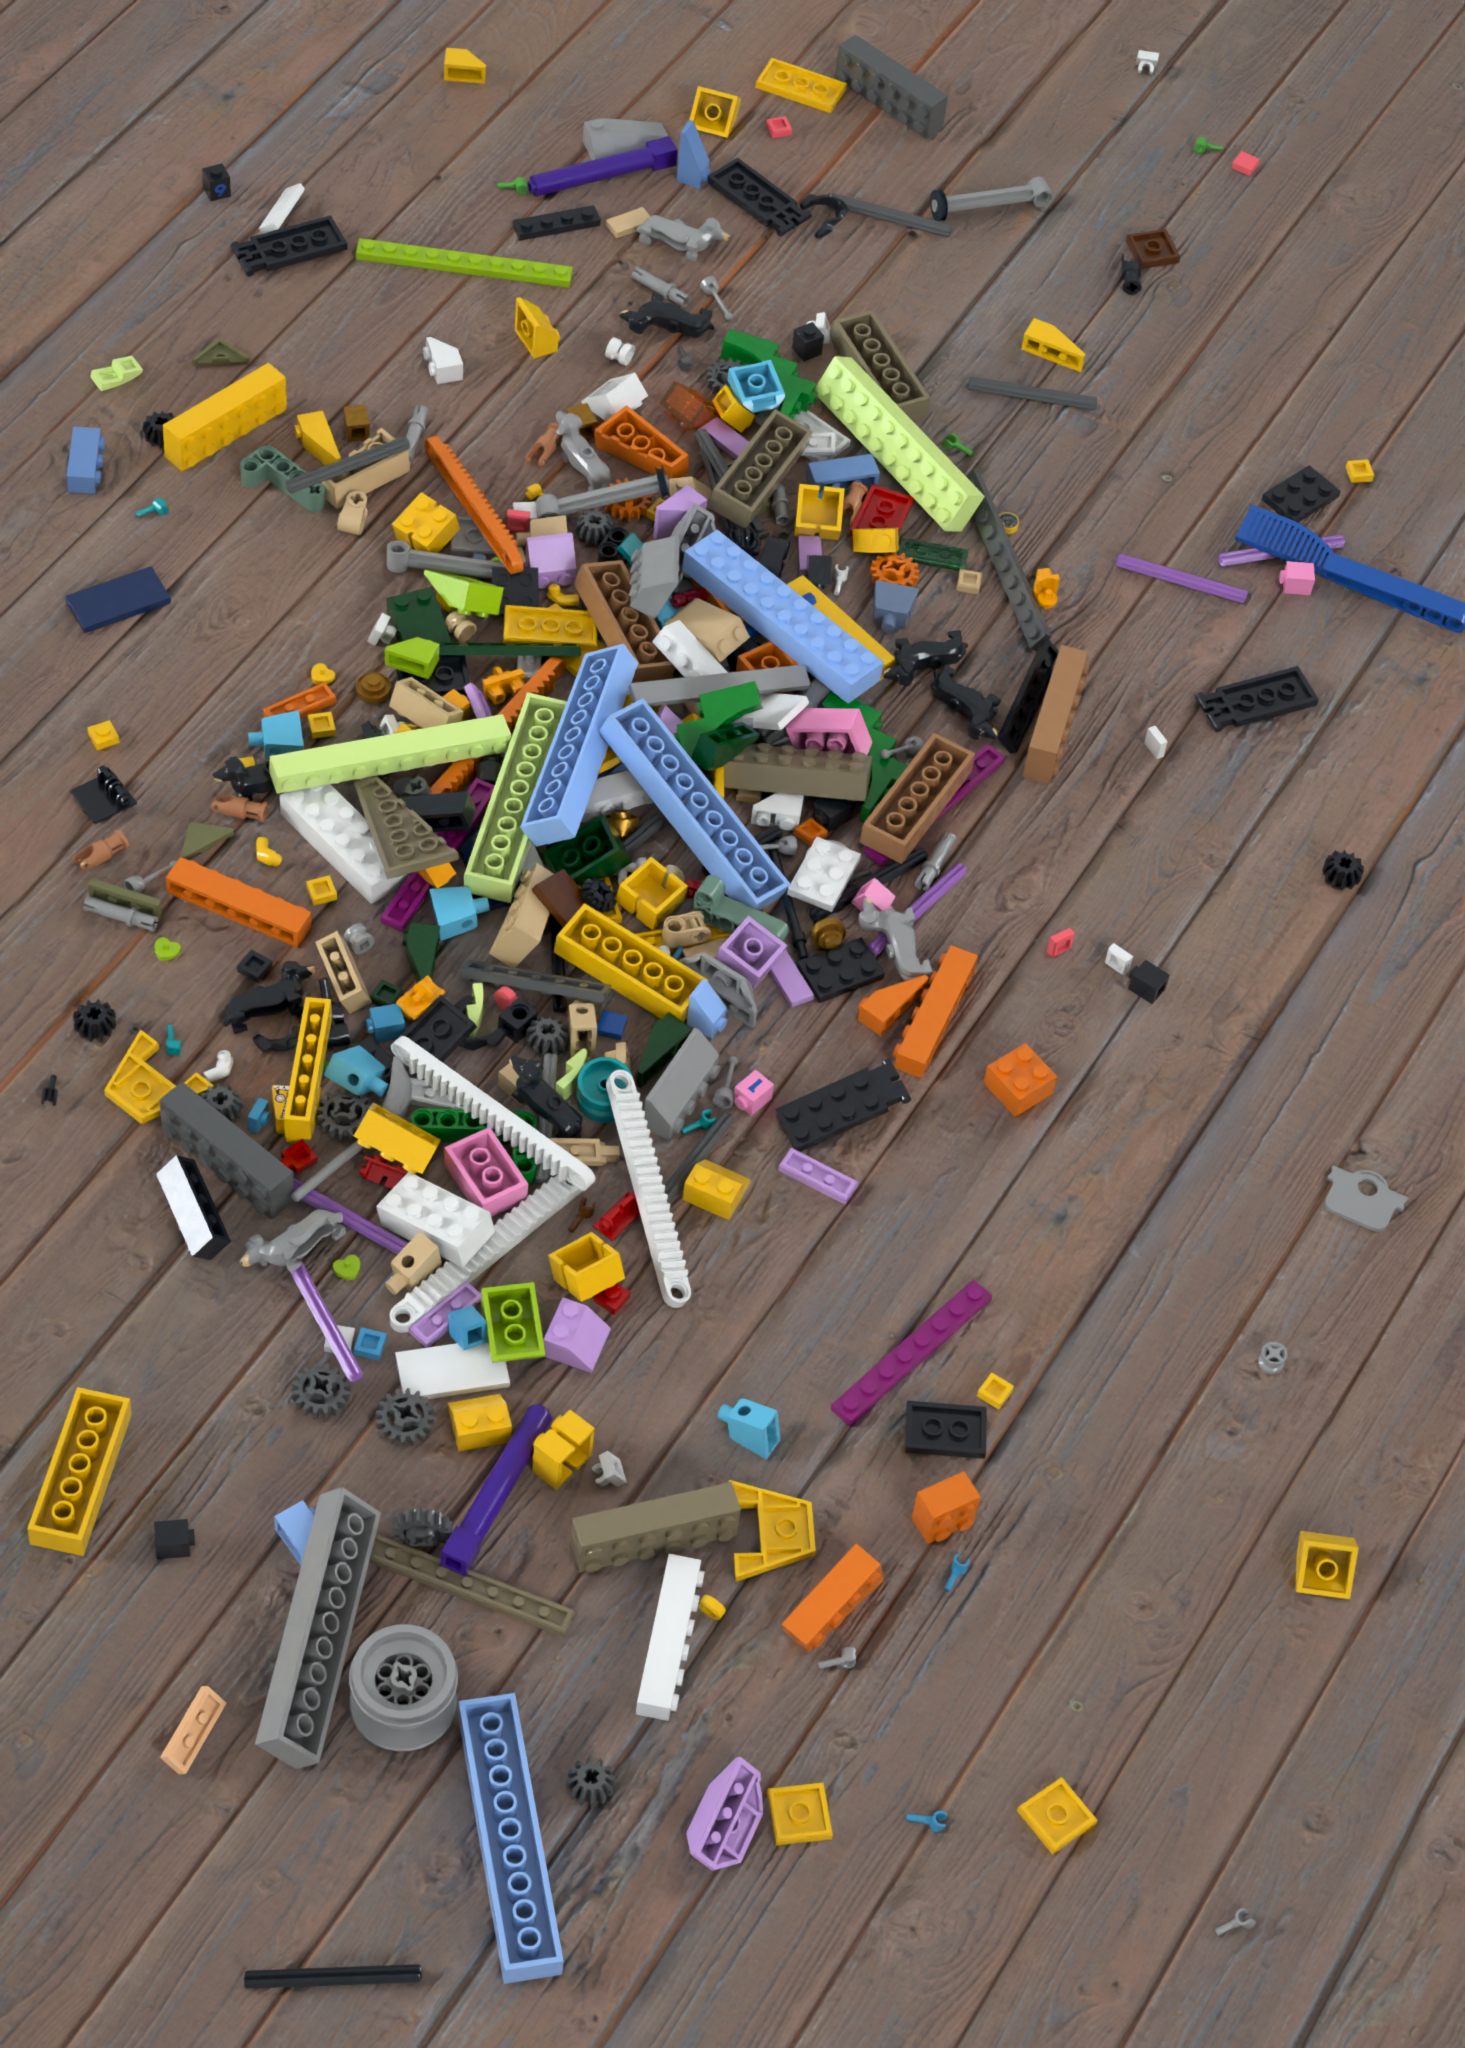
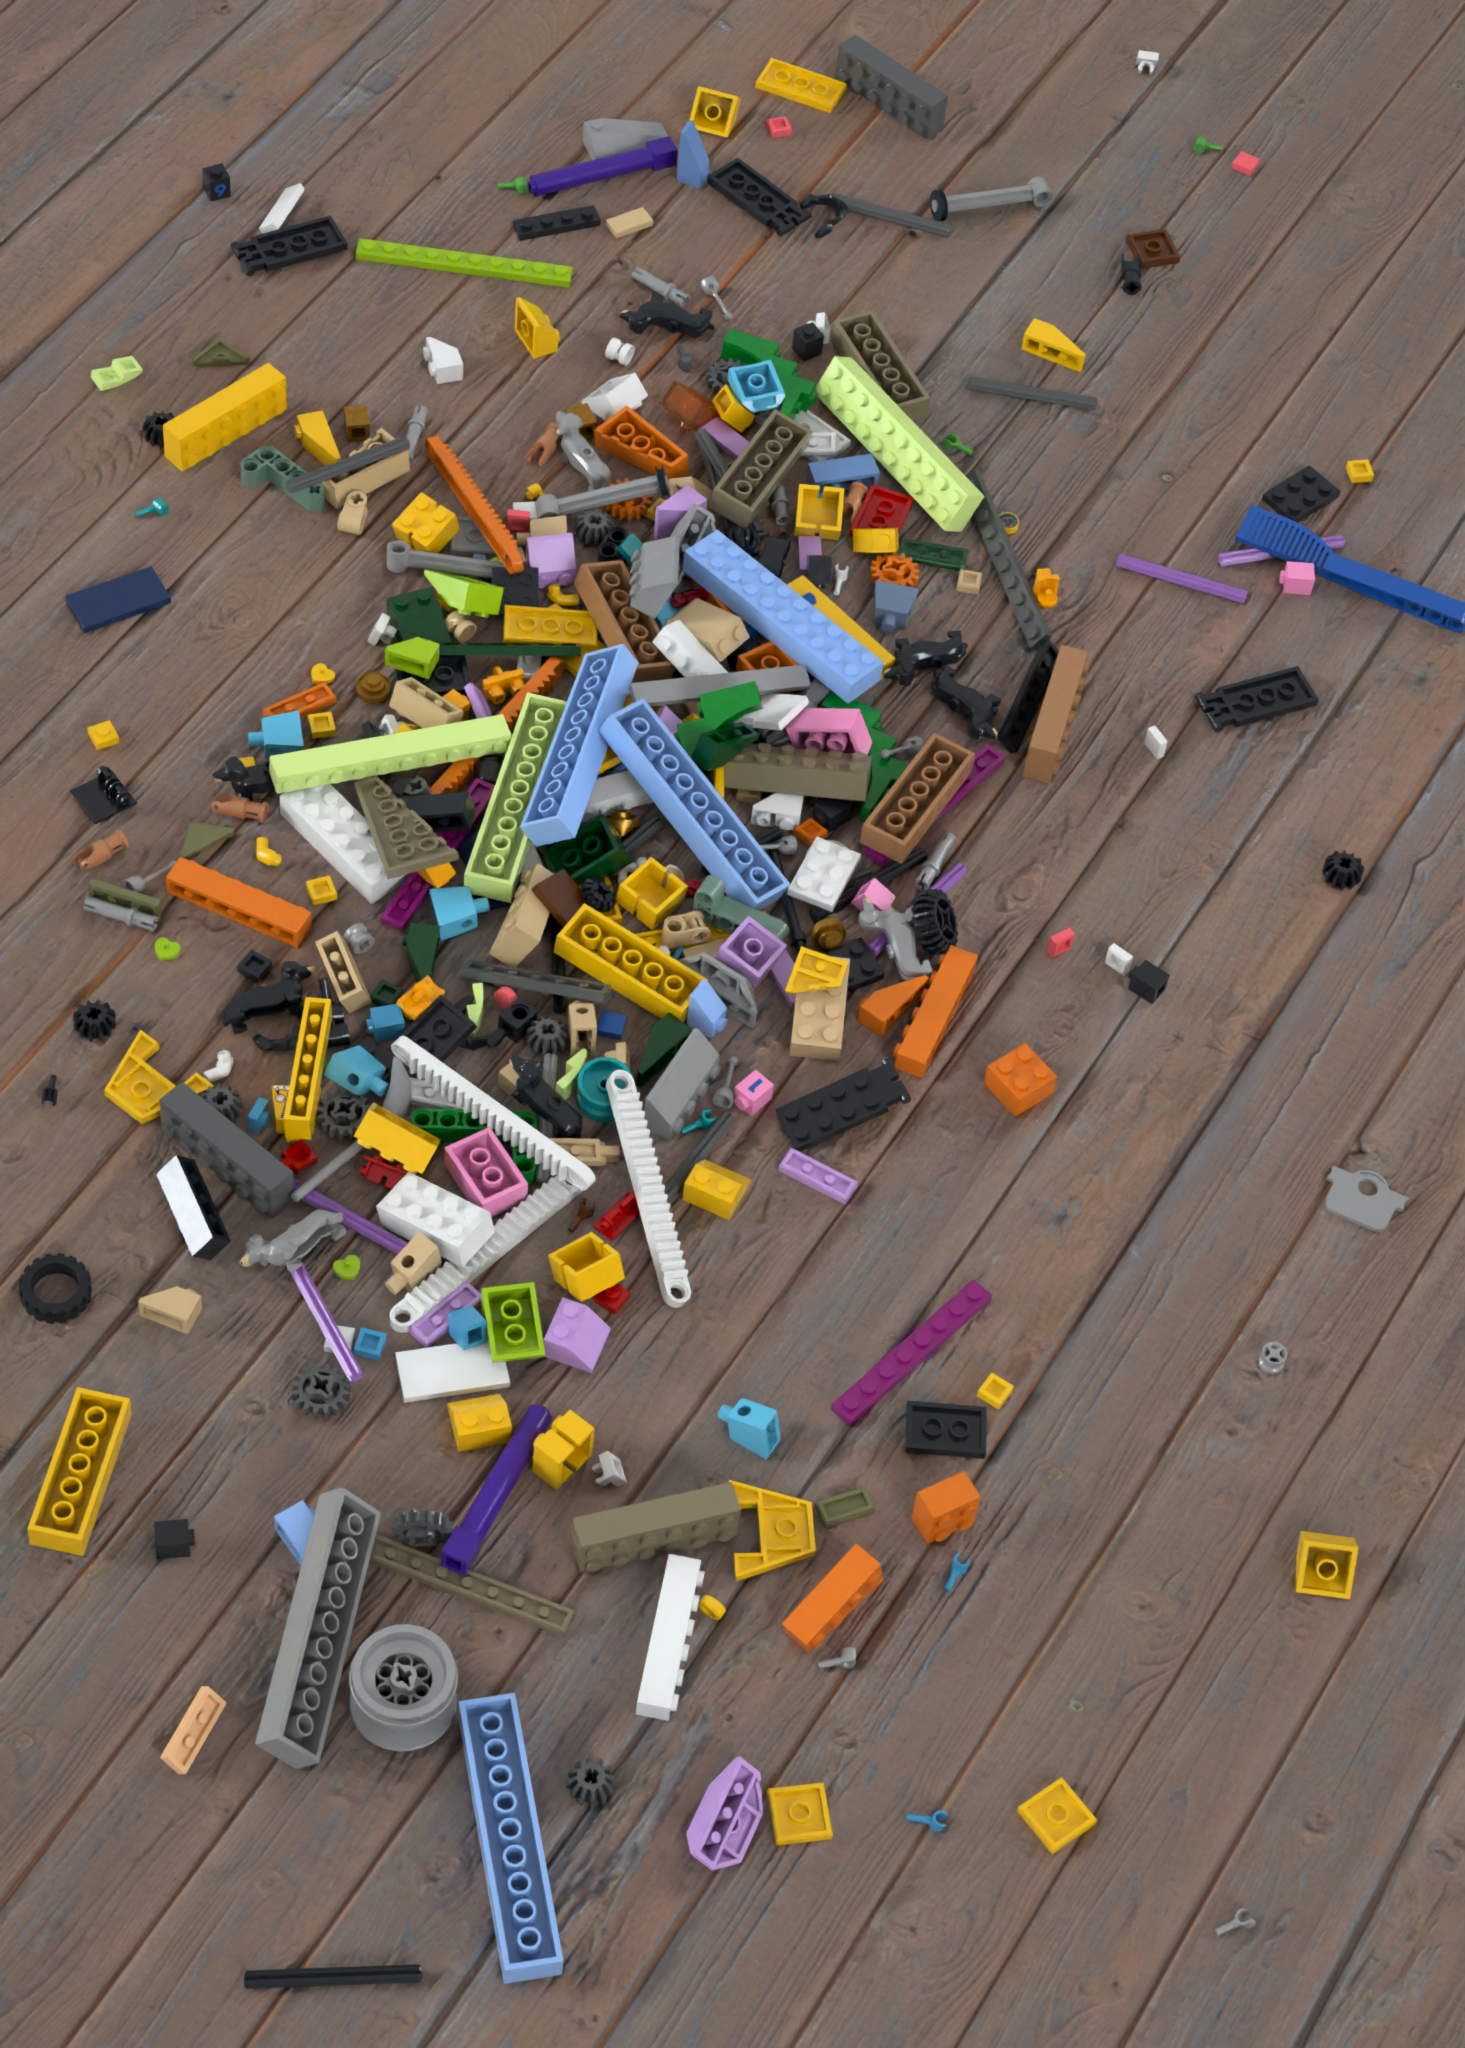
medium blue brick [66,427,105,494] -> none
teal hand [166,1024,182,1055] -> none
dark grey gear [376,1388,435,1447] -> none
yellow slope [444,48,486,84] -> none
light grey animal [636,215,730,262] -> none
none -> black tyre [19,1253,92,1324]
none -> tan slope [138,1286,202,1334]
none -> yellow wing [785,946,848,994]
none -> tan brick [789,957,850,1061]
none -> olive tile [815,1486,876,1529]
none -> black gear [911,889,959,955]

